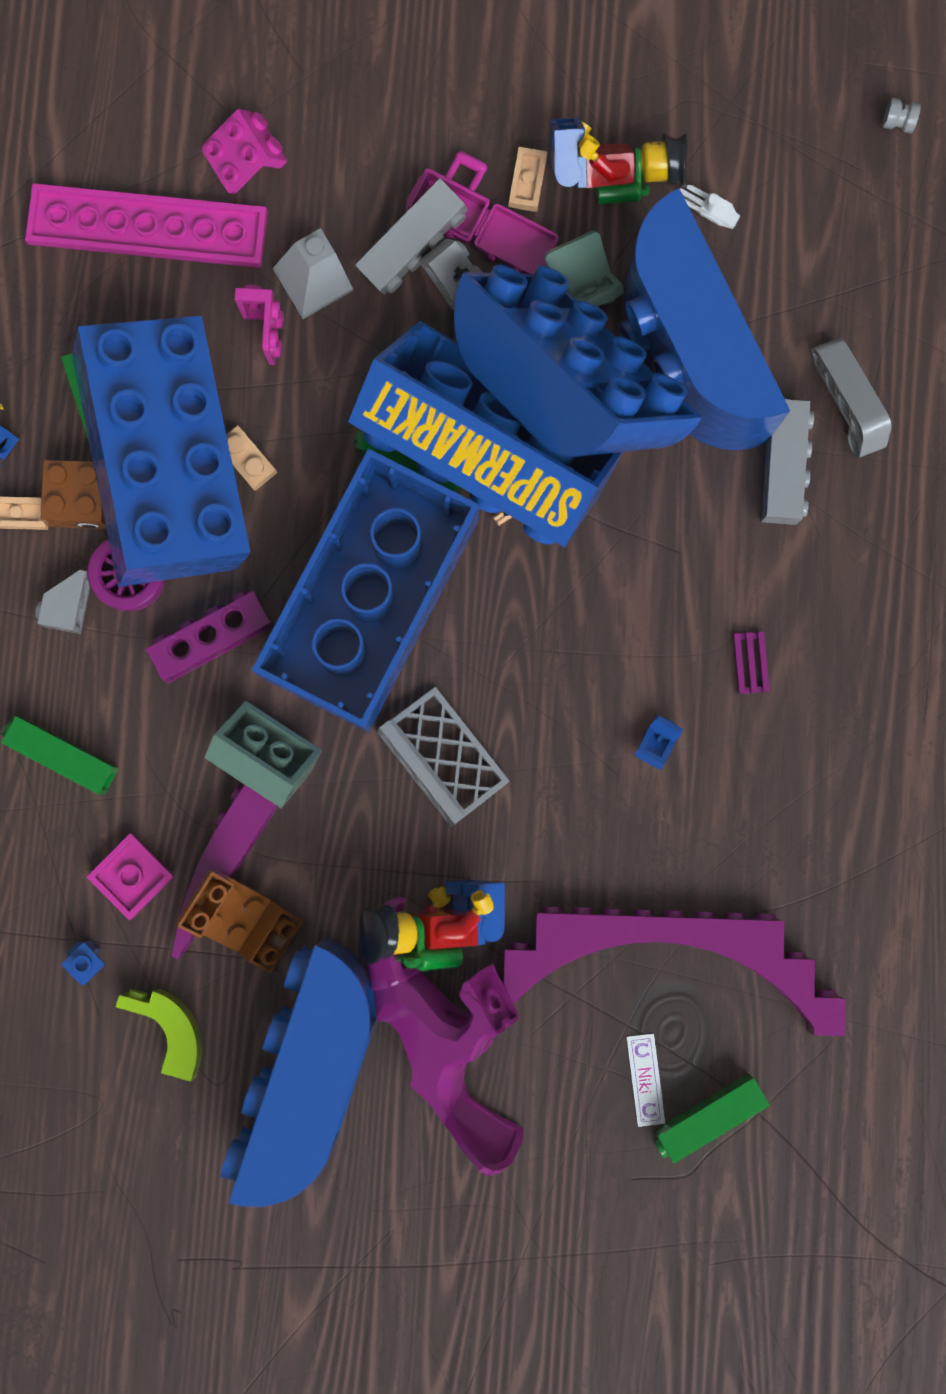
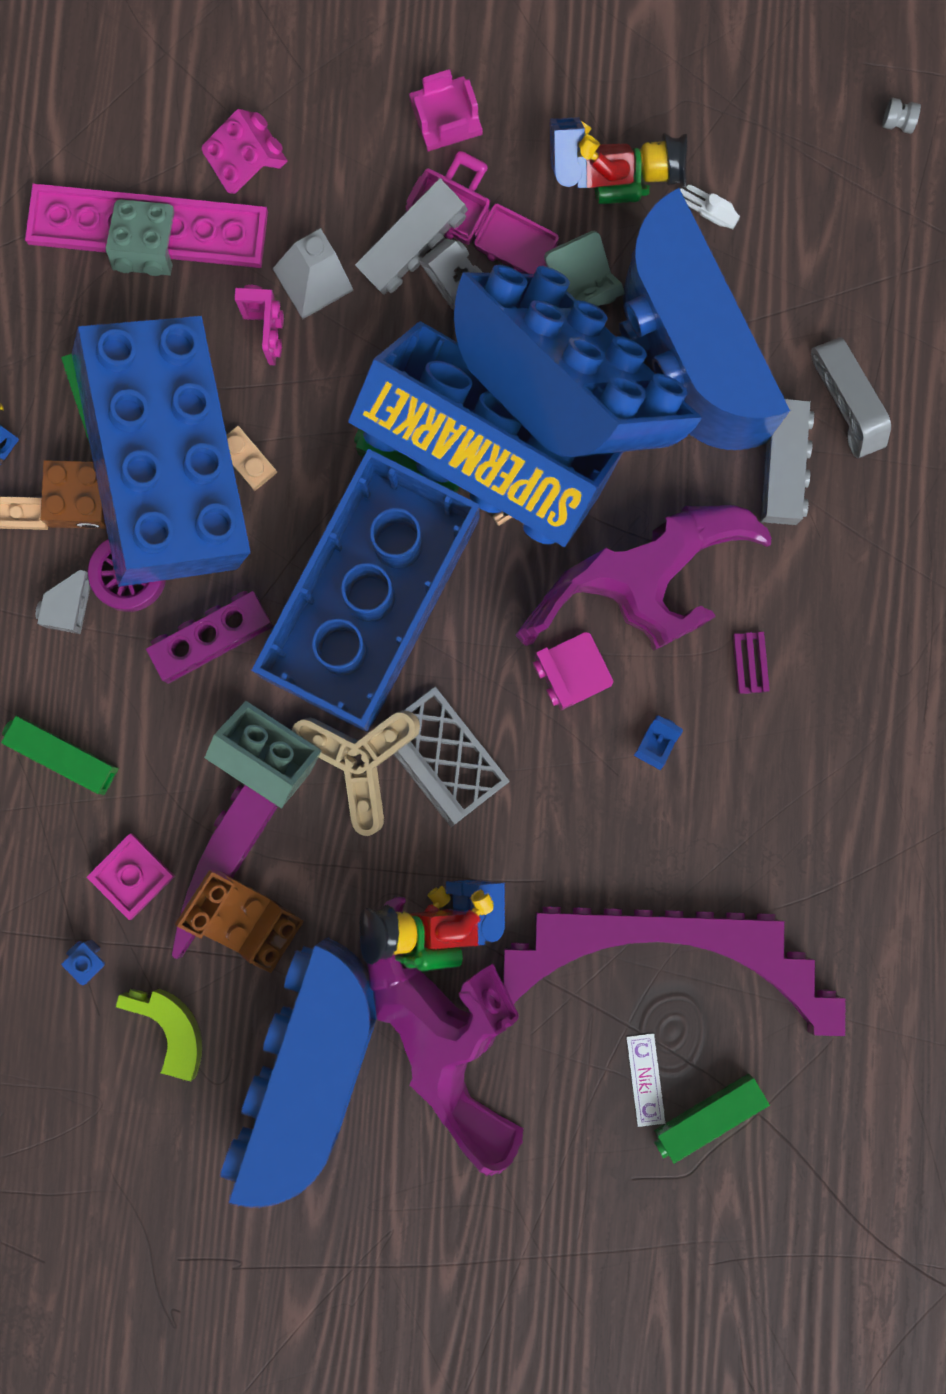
light nougat plate [508,147,548,212] -> none
none -> sand green bracket [106,199,174,276]
none -> tan piece [292,711,420,836]
none -> dark pink panel [409,70,483,152]
none -> magenta animal [515,505,771,651]
none -> dark pink bracket [533,632,613,711]

